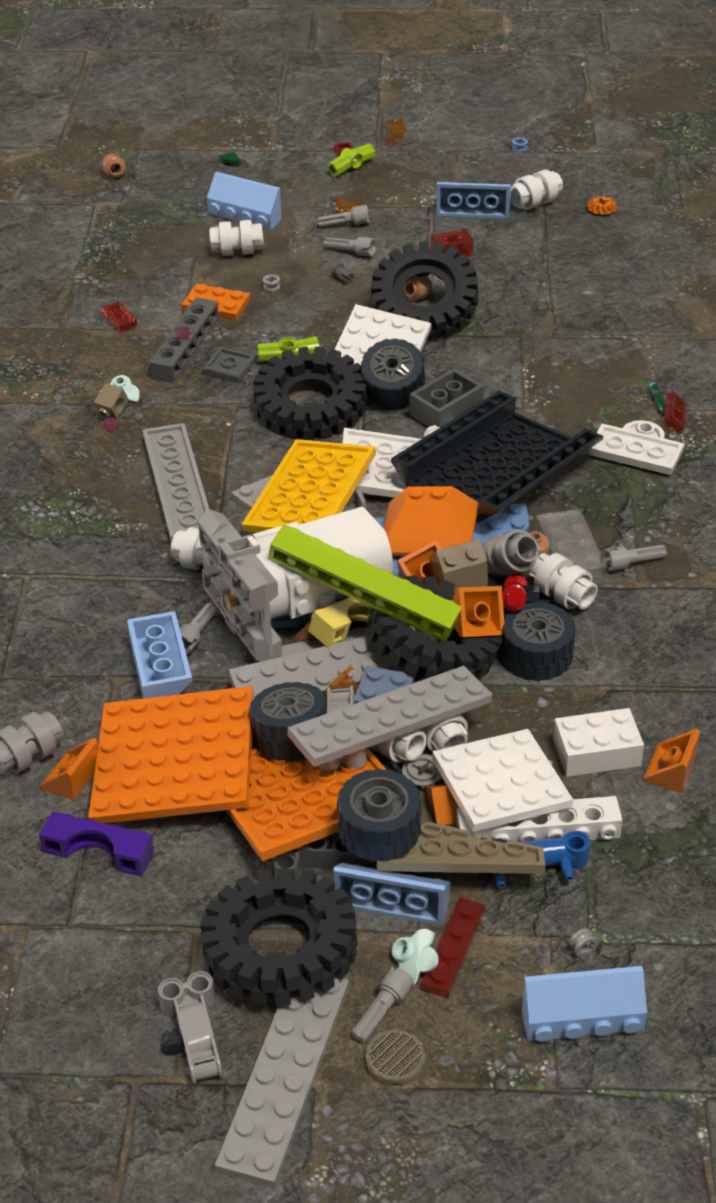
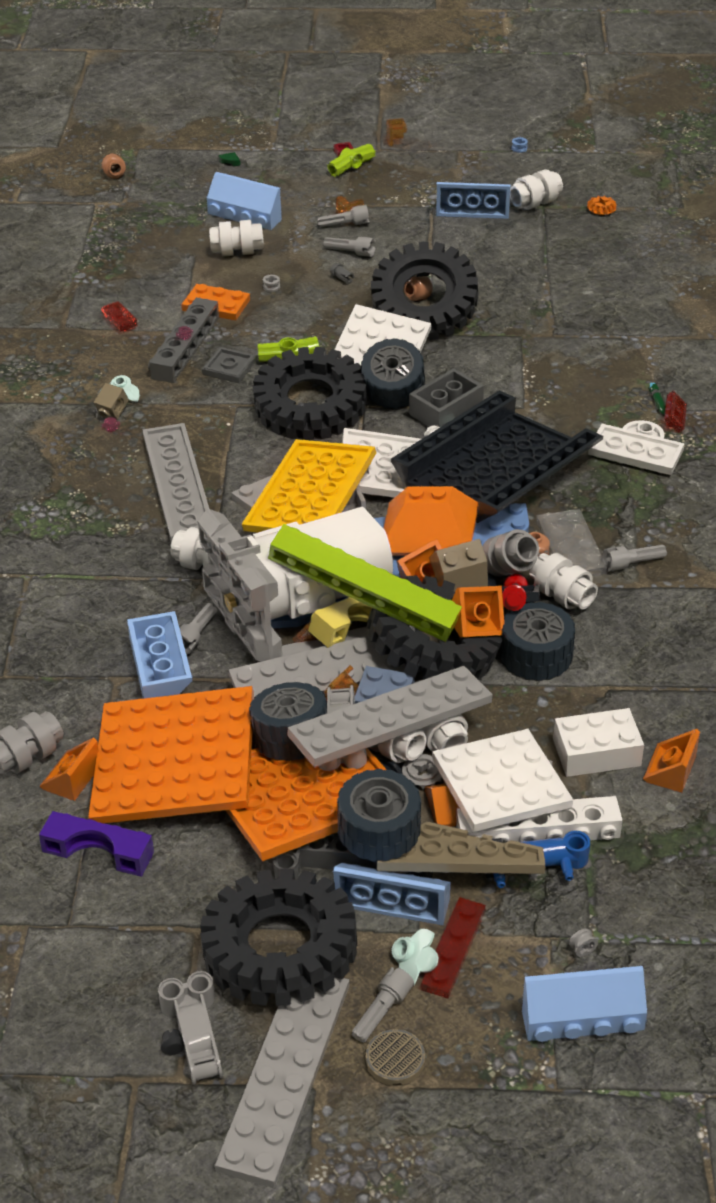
clear red brick [430,229,474,257] -> none

